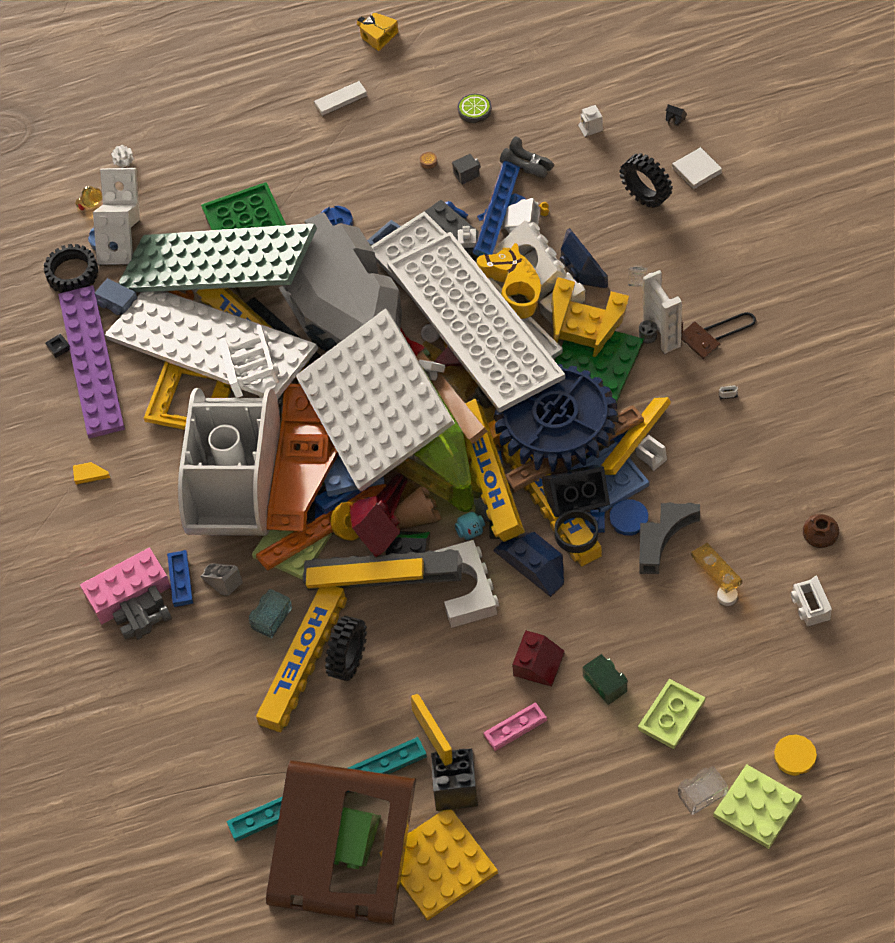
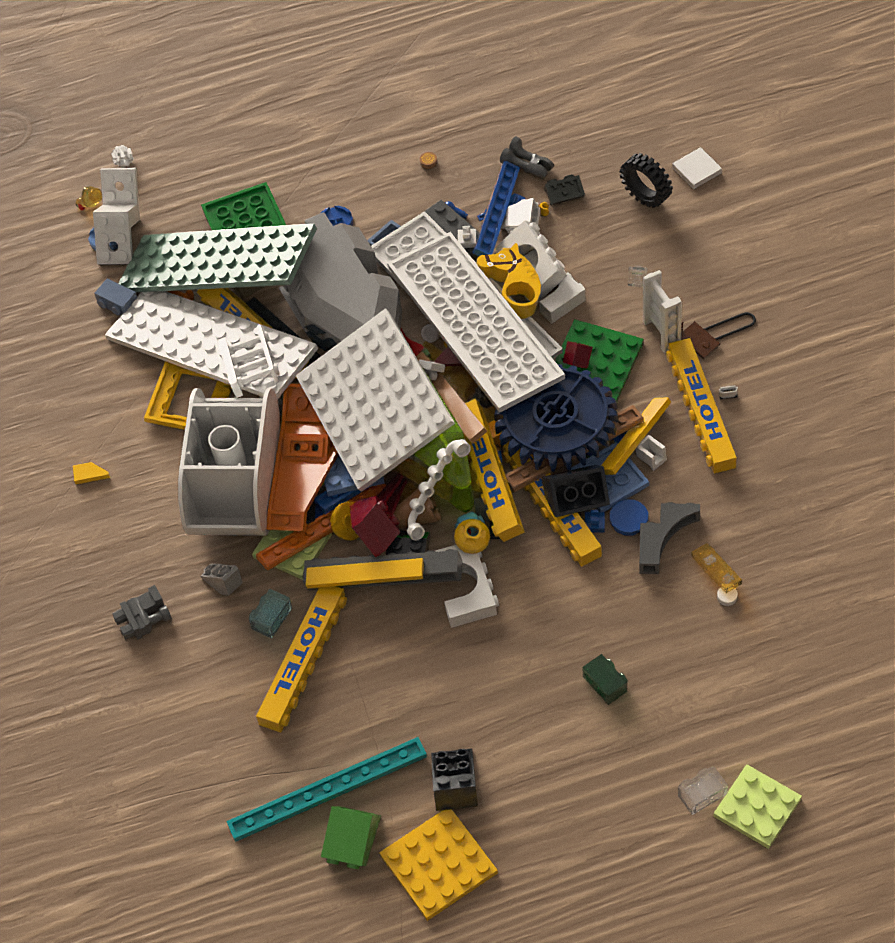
black tyre [44,244,98,293] -> none
black plate [45,333,70,358] -> none
medium lavender plate [58,285,125,439] -> none
bright pink brick [80,547,171,625] -> none
blue plate [167,550,194,607] -> none
reddish brown door [266,760,416,925] -> none
white tile [314,81,367,116] -> none
black tyre [325,616,367,681] -> none
yellow torso [357,13,399,51] -> none
yellow tile [411,694,452,766] -> none
dark grey brick [452,154,481,184] -> none
tile [457,94,492,123] -> none
bright pink tile [483,702,547,751] -> none
dark blue wedge [493,532,564,597] -> none
dark red slope [512,630,565,687] -> none
yellow wedge [551,277,629,357] -> none
black tyre [554,510,598,553] -> none
dark blue wedge [560,228,608,288] -> none
white window [578,105,603,137] -> none
yellowish green plate [638,679,705,749] -> none
dark grey wheel [639,320,657,344] -> none
black tile [665,104,687,126] -> none
yellow tile [774,735,817,776] -> none
white window [791,575,832,627] -> none
reddish brown piece [803,514,839,548] -> none
none -> white bar [407,439,471,540]
none -> yellow piece [454,519,490,554]
none -> pearl dark grey bracket [544,174,585,205]
none -> dark red panel [563,341,593,368]
none -> yellow brick [666,338,737,474]

